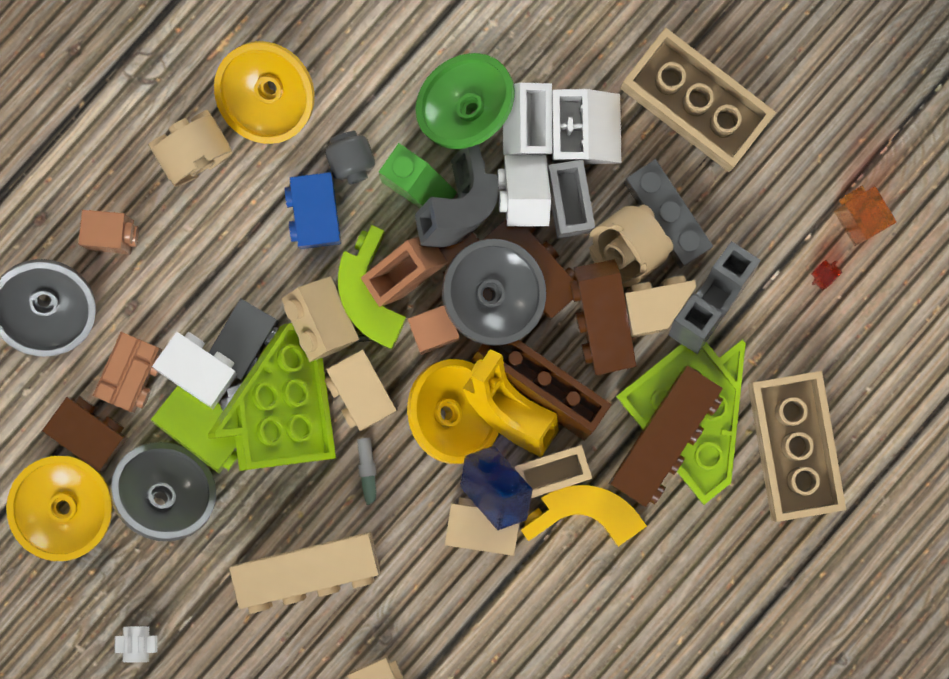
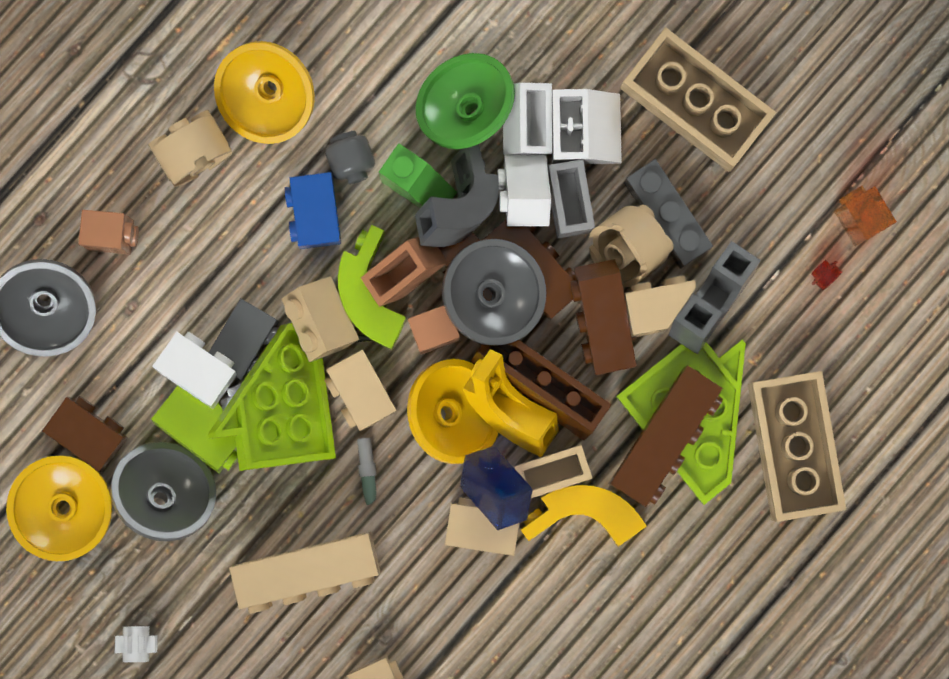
nougat brick [93,332,163,413] -> none

